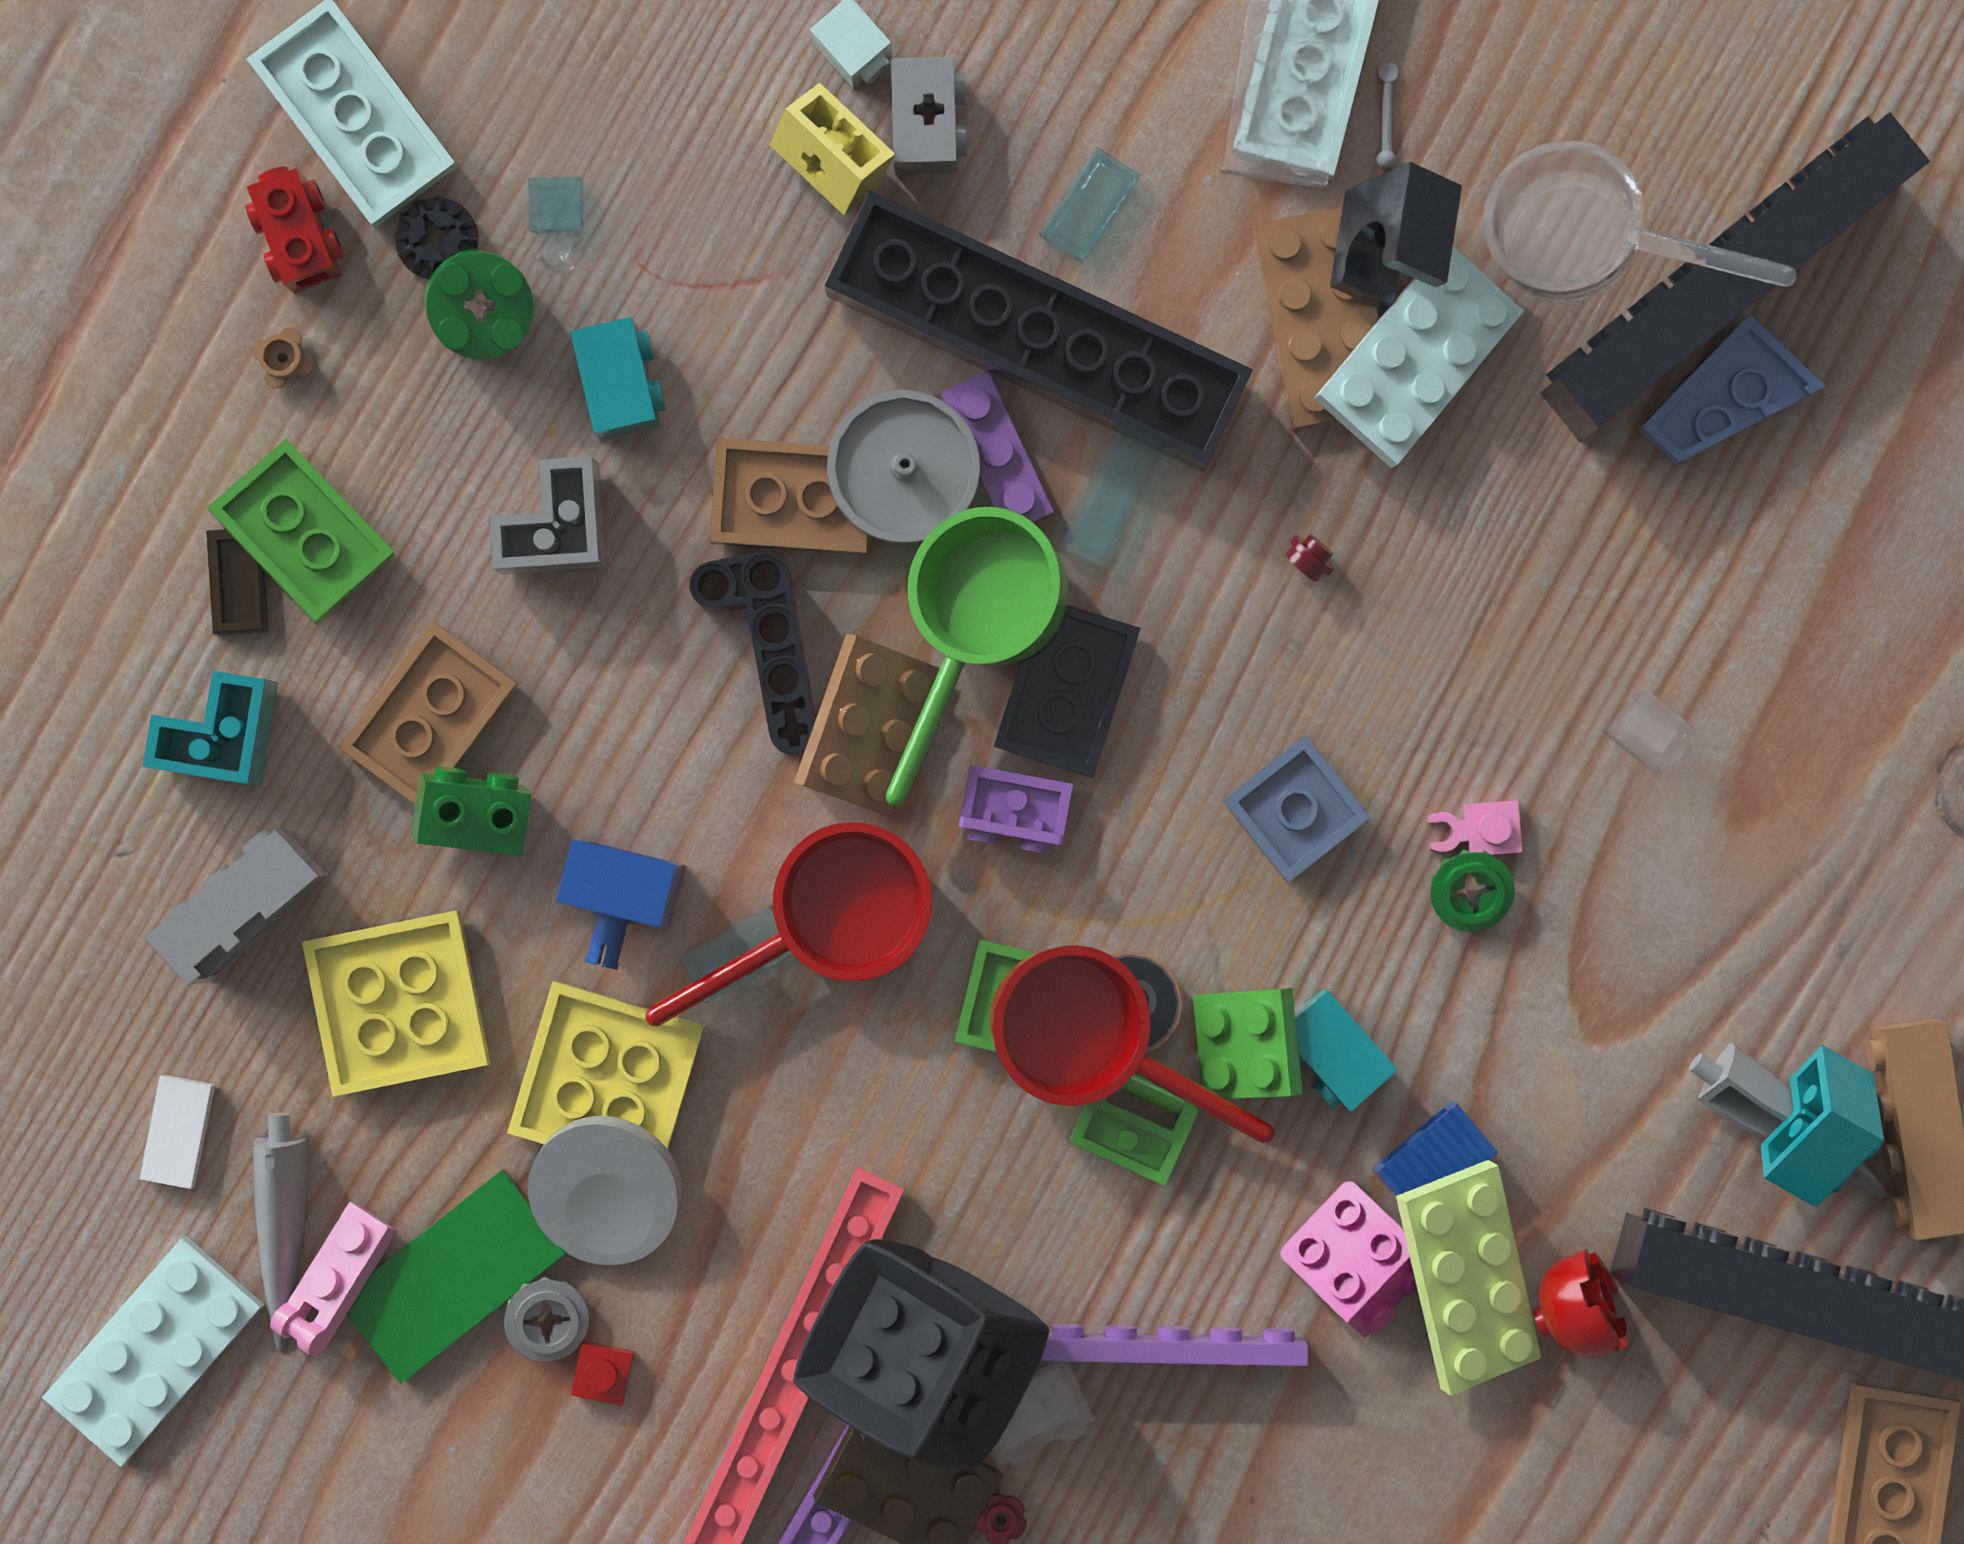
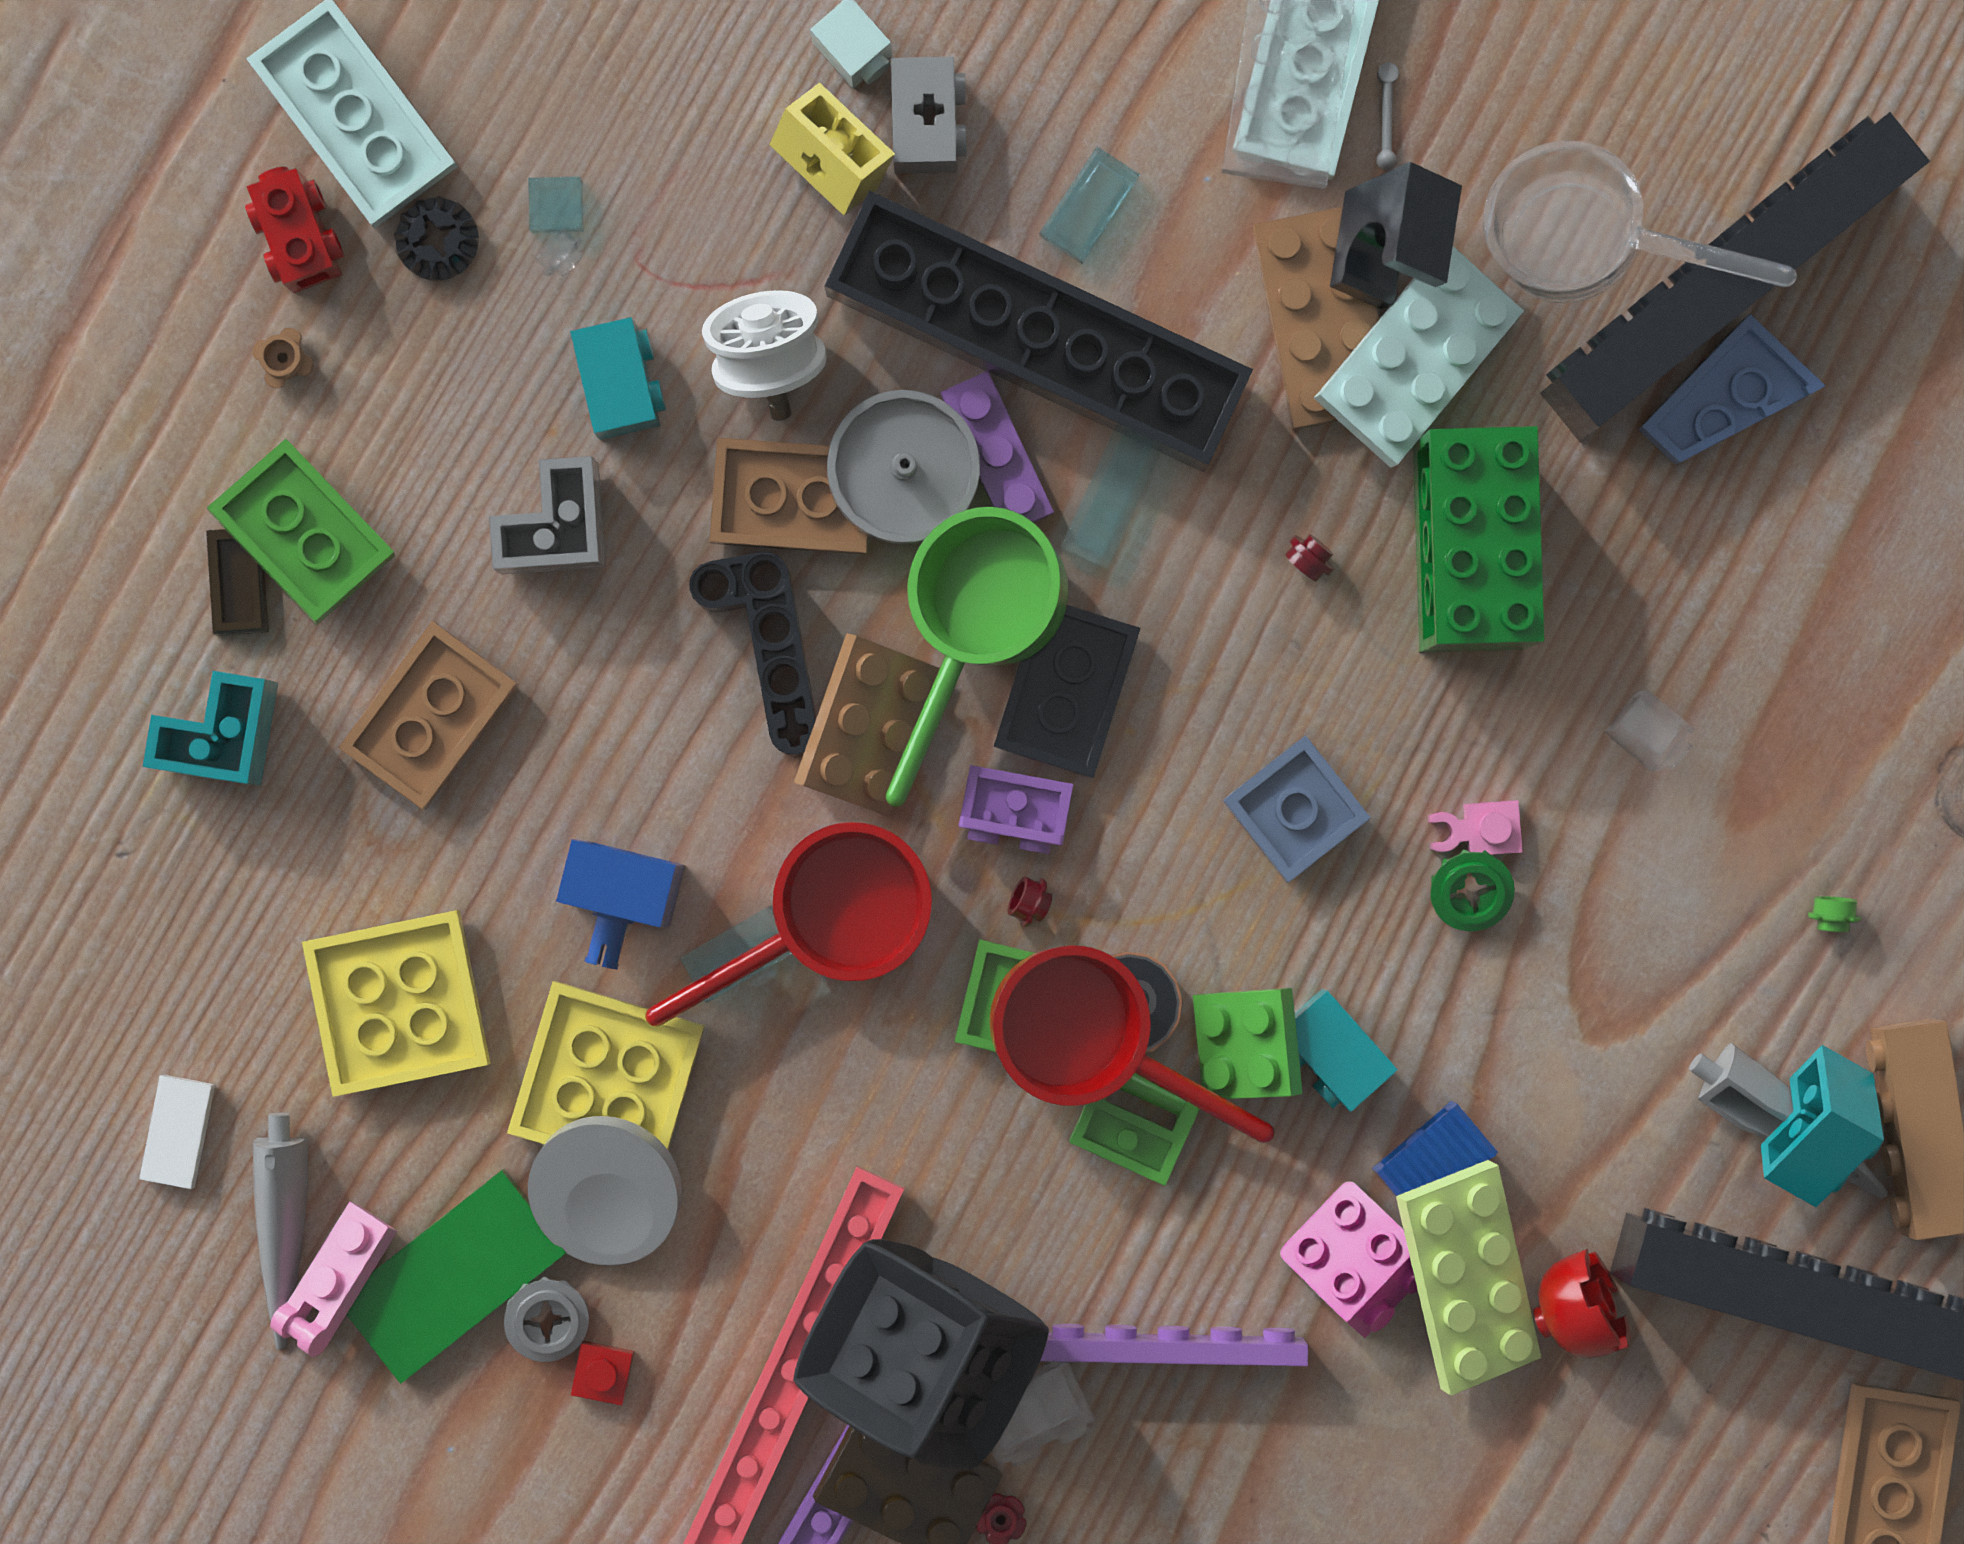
light aqua plate [42,1236,265,1467] -> none
light grey wedge [144,829,328,985] -> none
green brick [411,766,532,856] -> none
green brick [424,250,534,359] -> none
none -> white wheel [702,291,827,421]
none -> dark red plate [1007,876,1052,927]
none -> green brick [1413,426,1545,653]
none -> bright green plate [1808,896,1861,932]

